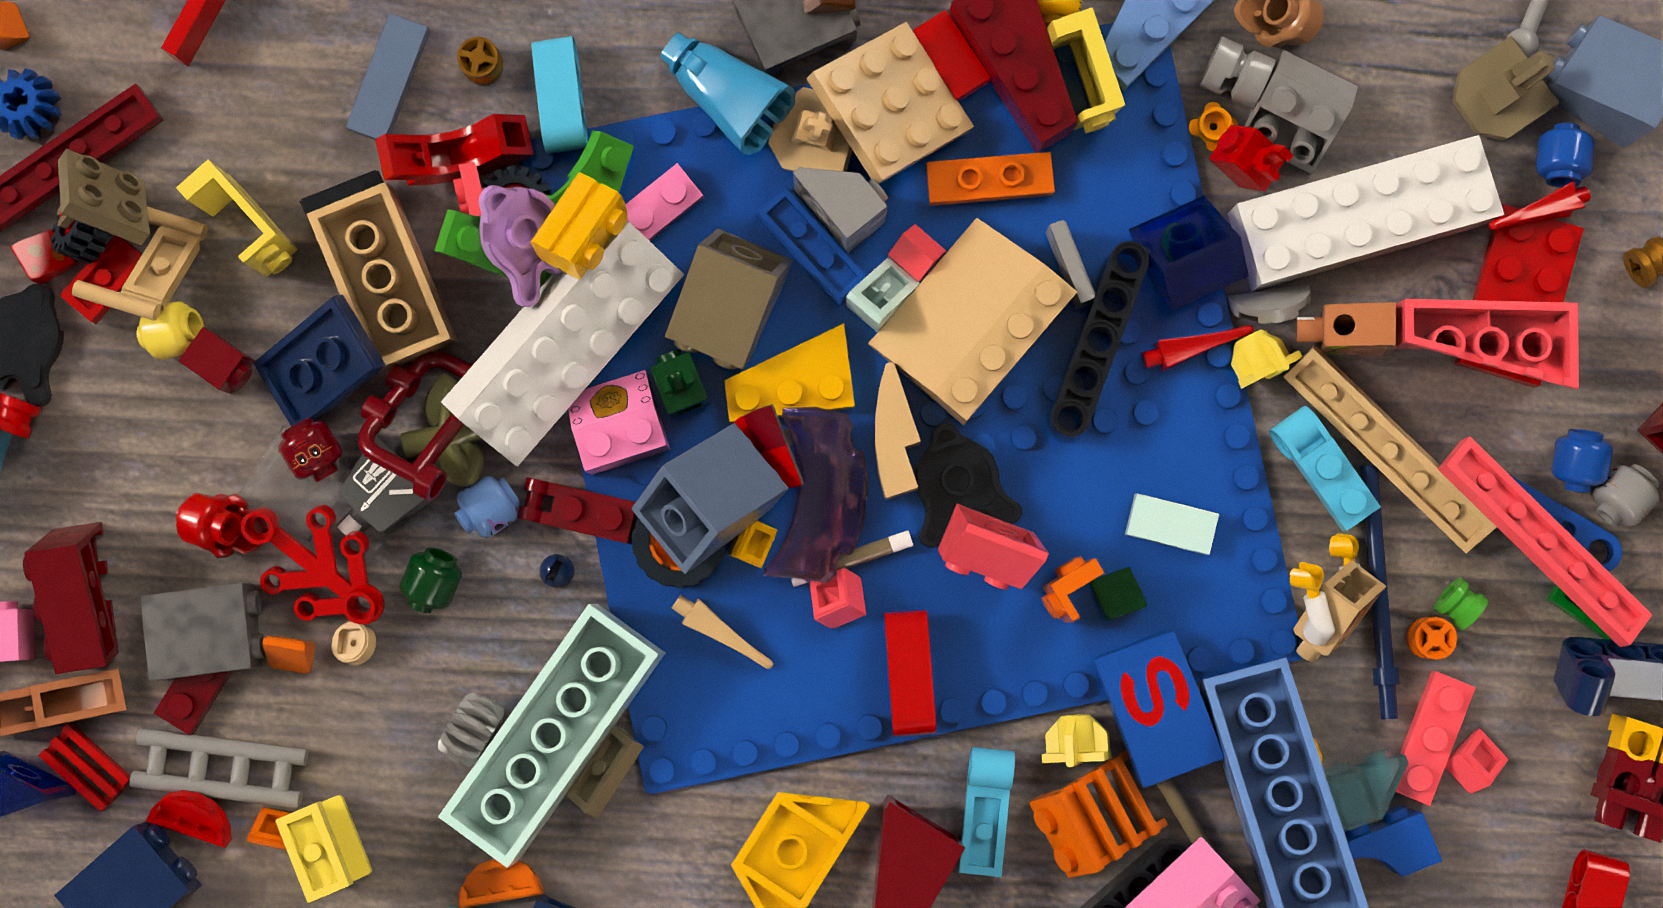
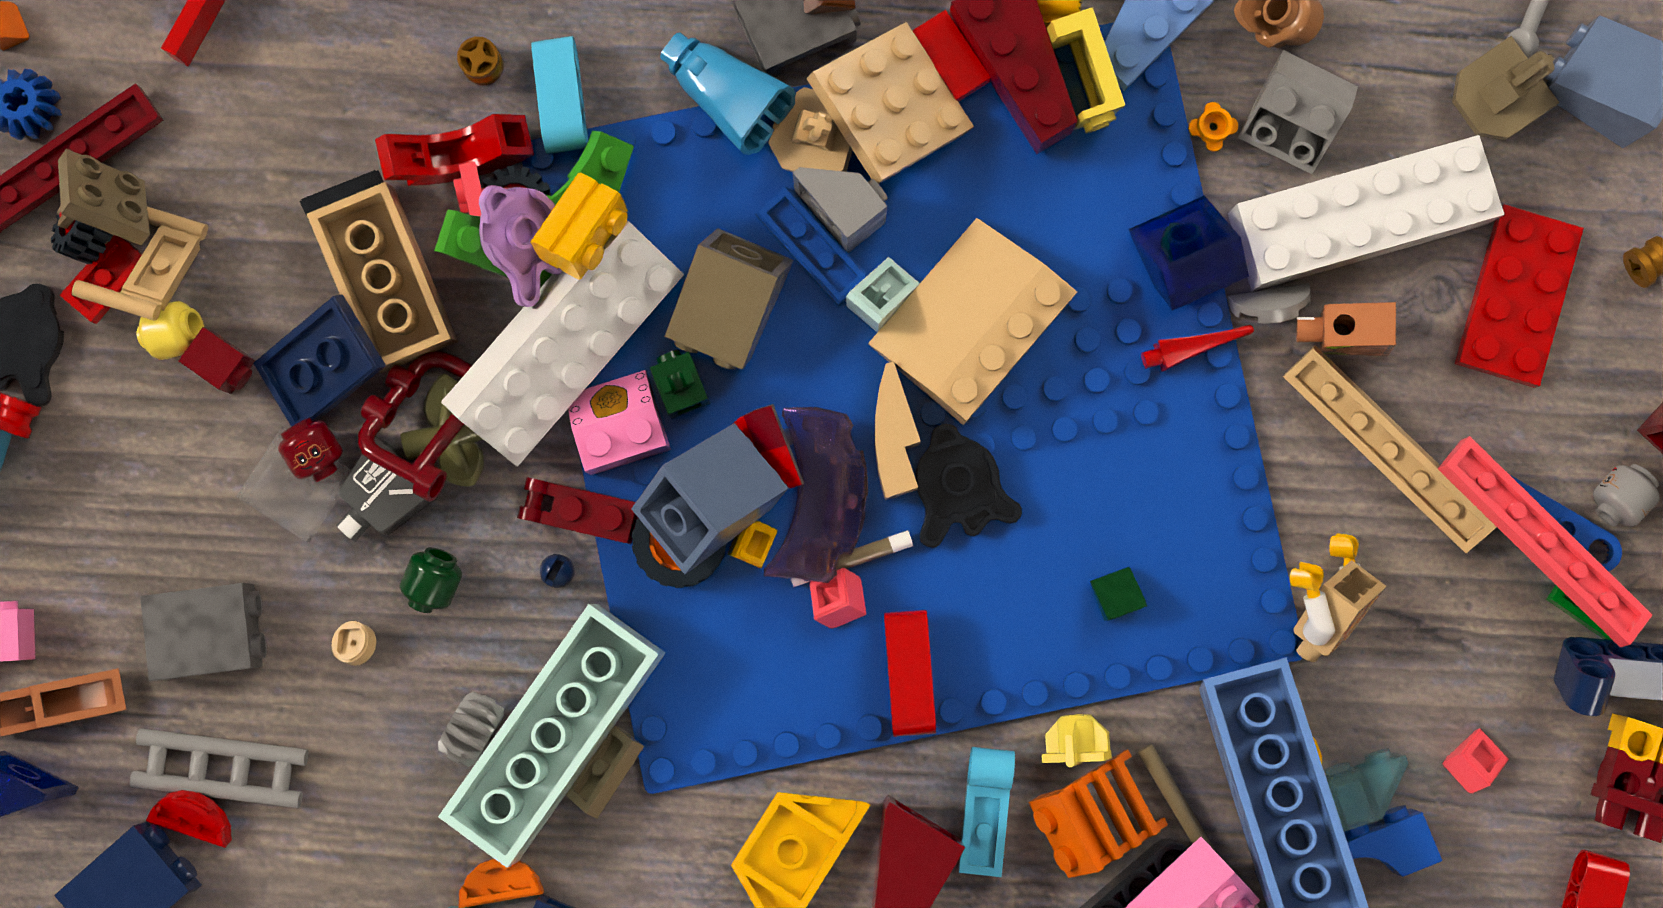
red slope [10,229,77,285] -> none
dark red wedge [23,522,119,674] -> none
red tile [38,723,131,812] -> none
dark red plate [153,670,234,735] -> none
light yellow panel [176,159,298,277] -> none
red head [176,493,268,559] -> none
red plant [241,504,385,625] -> none
orange slope [247,807,290,851] -> none
orange slope [262,636,316,674] -> none
light yellow panel [275,795,372,903] -> none
sand blue tile [345,13,430,140] -> none
medium blue head [454,476,520,538] -> none
bright pink plate [625,163,704,241] -> none
tan piece [671,594,773,669] -> none
yellow wing [724,323,855,423] -> none
coral slope [888,224,946,282] -> none
orange plate [926,152,1055,206] -> none
coral slope [938,504,1049,590] -> none
orange bracket [1041,556,1104,623] -> none
light grey tile [1045,220,1096,310] -> none
black beam [1048,241,1149,441] -> none
blue slope [1093,629,1225,788] -> none
light aqua tile [1125,493,1219,555] -> none
light grey wheel [1199,36,1276,109] -> none
red brick [1209,125,1294,192] -> none
light yellow piece [1231,329,1303,388] -> none
medium azure plate [1269,406,1381,531] -> none
dark blue bar [1360,466,1400,719] -> none
coral plate [1386,671,1476,806] -> none
coral wedge [1393,299,1579,389] -> none
orange wheel [1405,617,1457,660] -> none
bright green wheel [1433,577,1489,631] -> none
red piece [1488,181,1591,230] -> none
blue head [1536,123,1595,188] -> none
blue head [1551,429,1613,492] -> none

